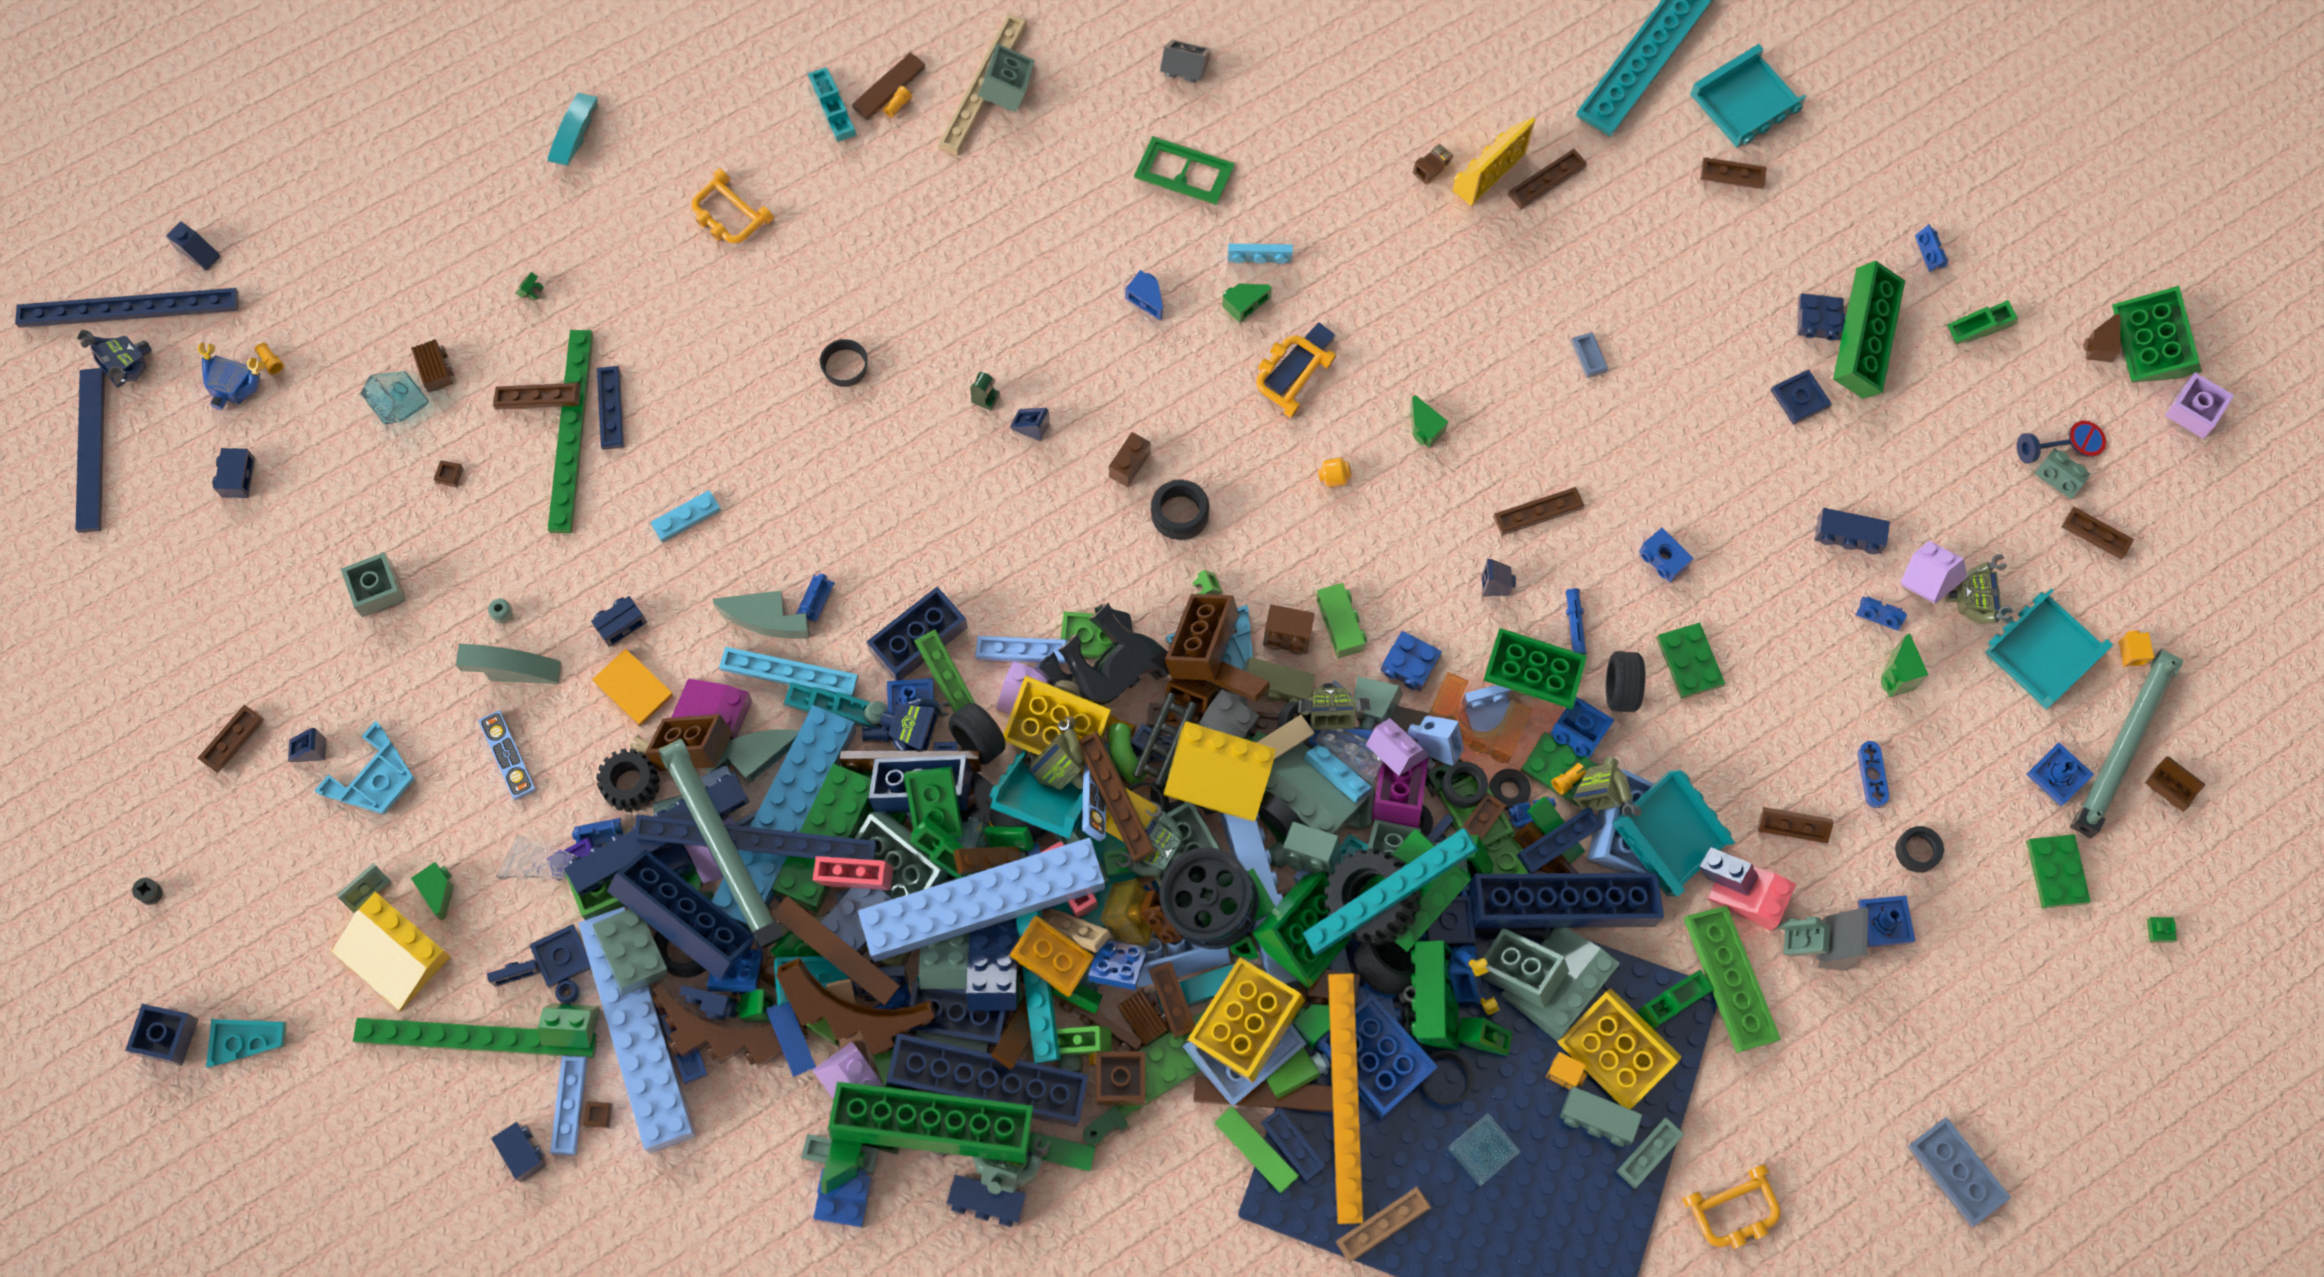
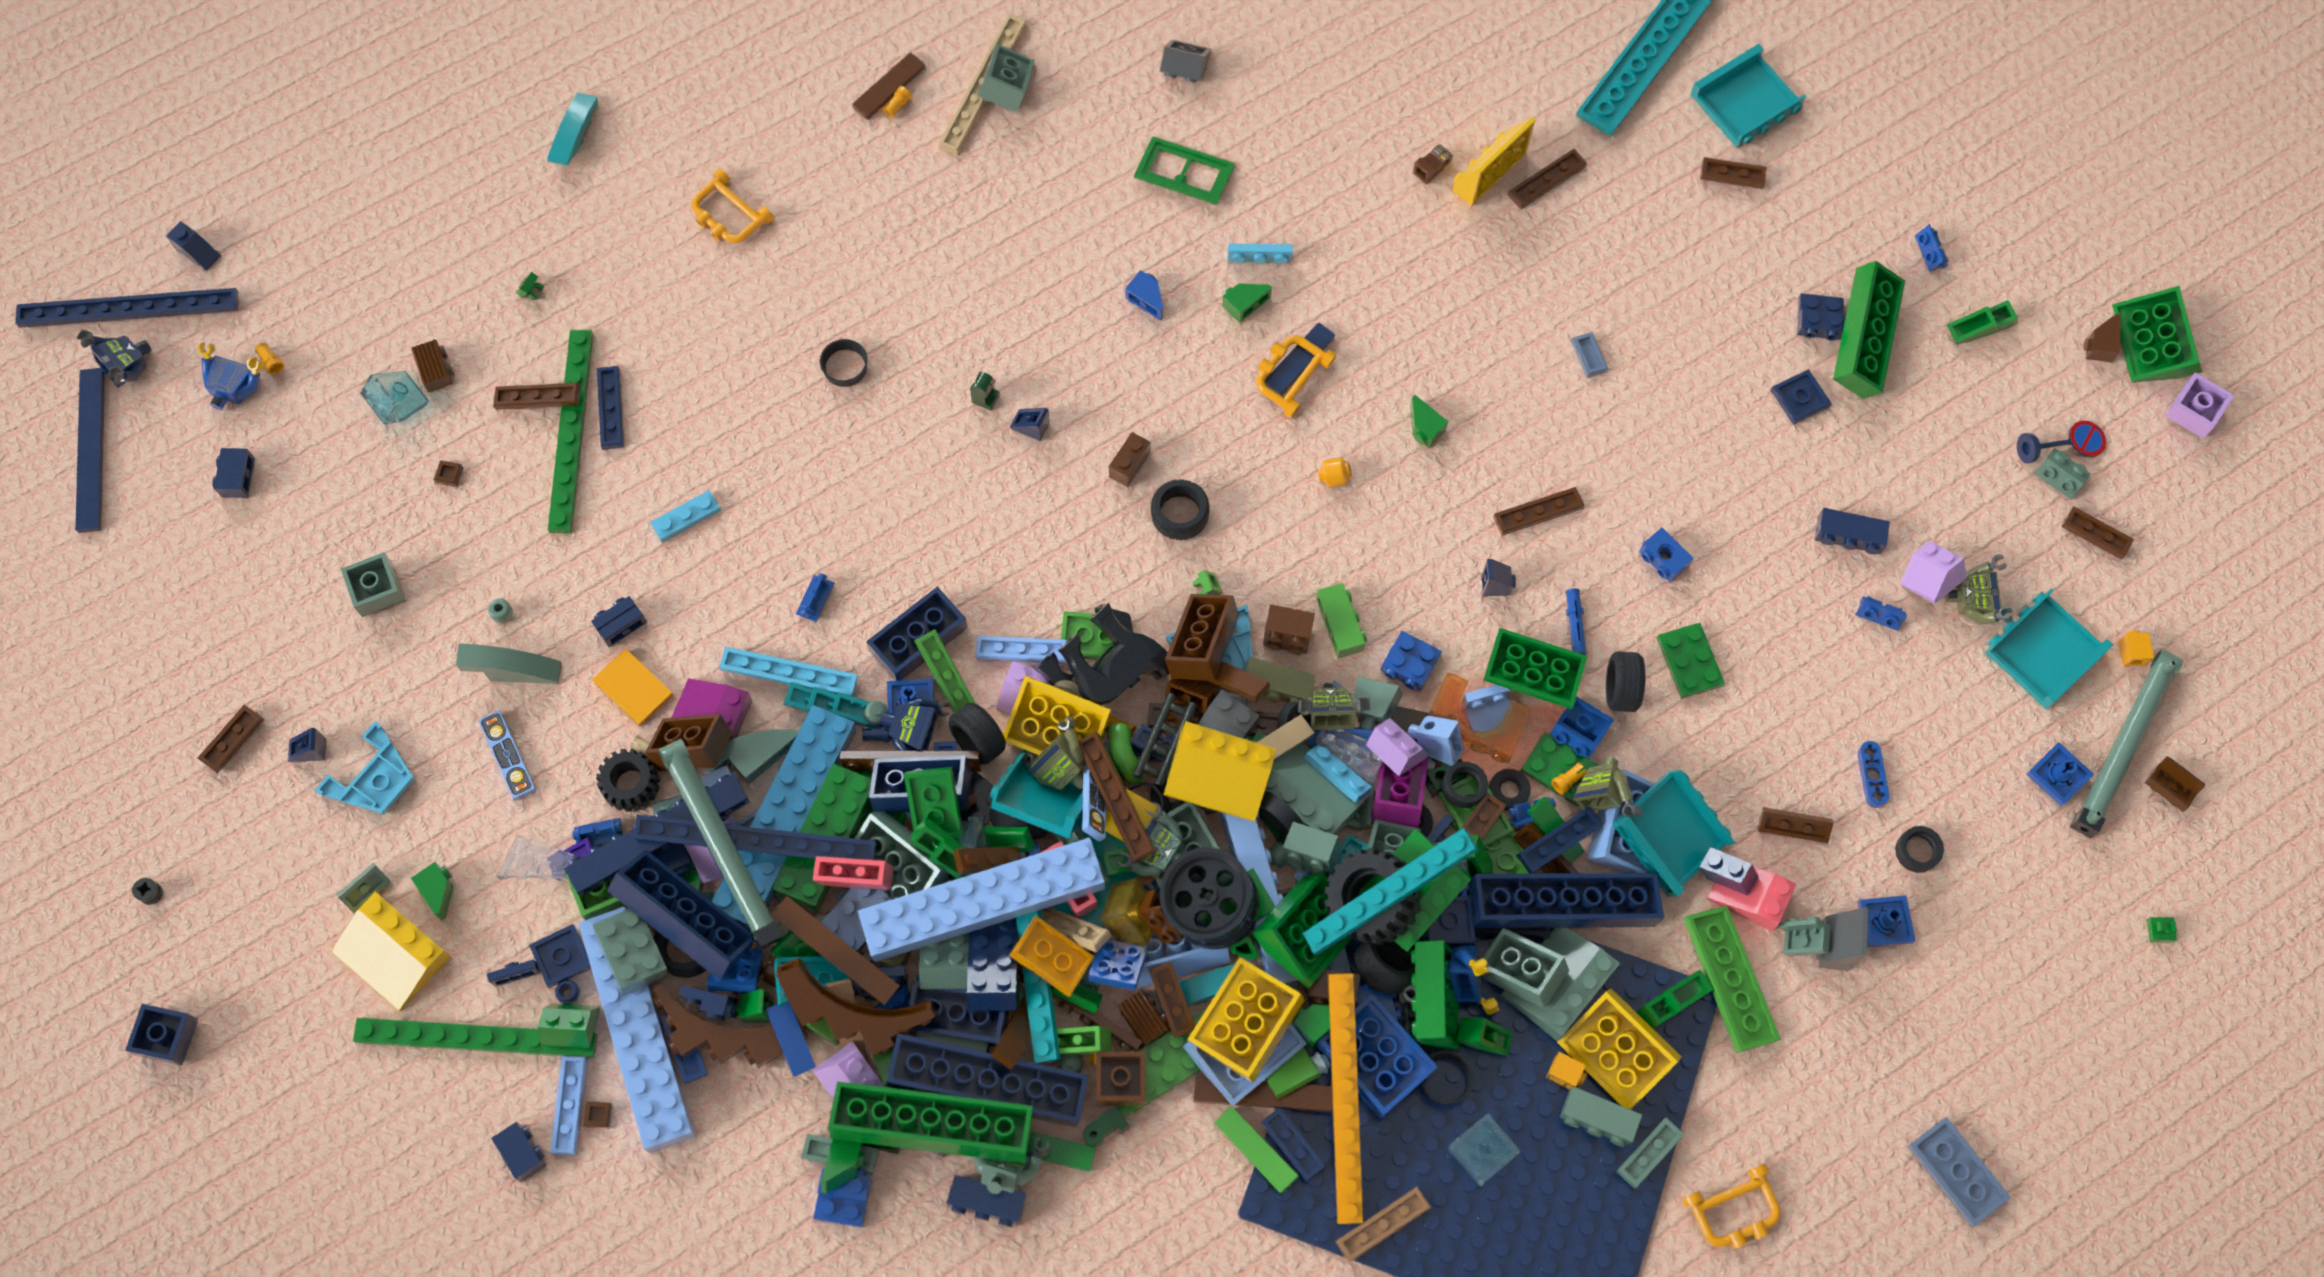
teal wing [206,1019,287,1068] -> none
sand green slope [713,591,810,639] -> none
teal slope [807,67,857,142] -> none
green slope [1881,634,1929,697] -> none
green plate [2026,834,2091,909] -> none

